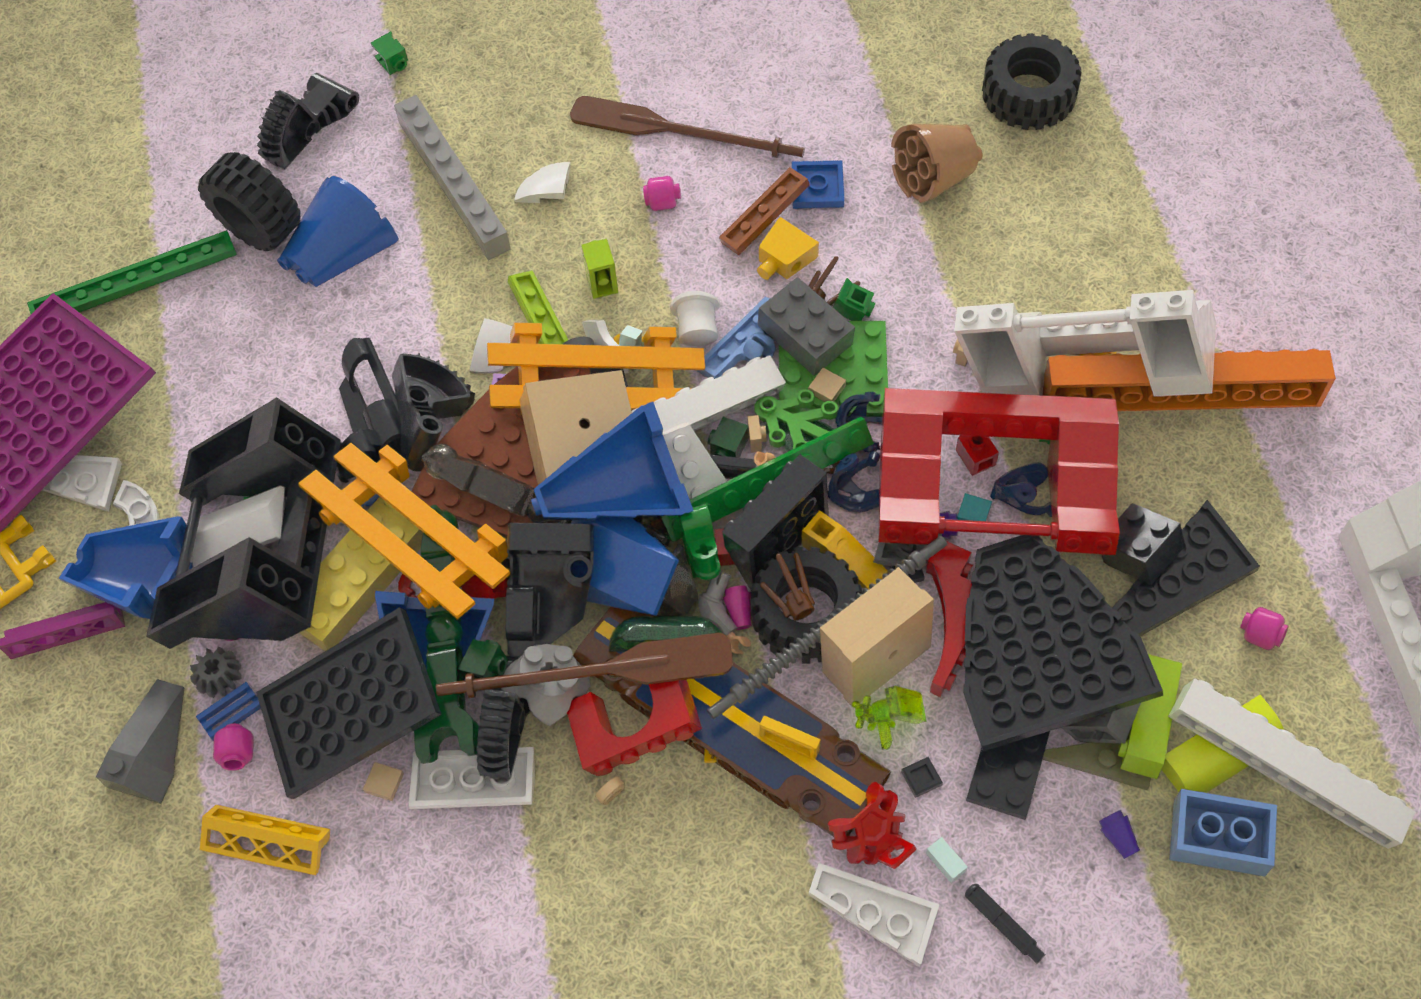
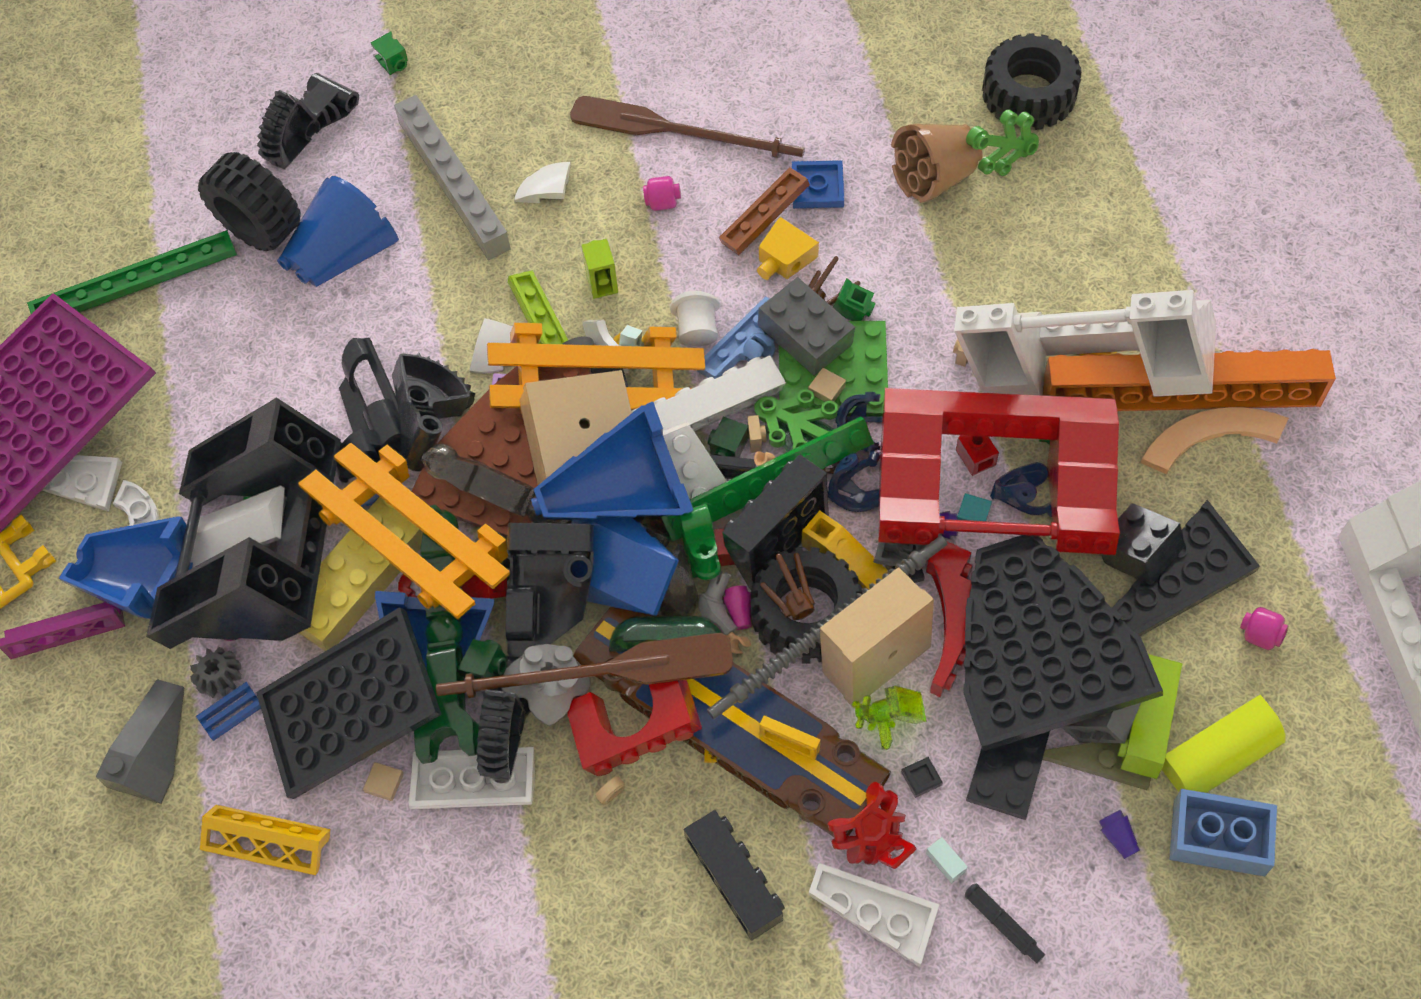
dark pink head [213,723,254,771] -> none
white brick [1168,679,1416,849] -> none
none -> black brick [683,810,785,941]
none -> bright green plant [966,110,1039,176]
none -> light nougat tile [1141,407,1289,474]

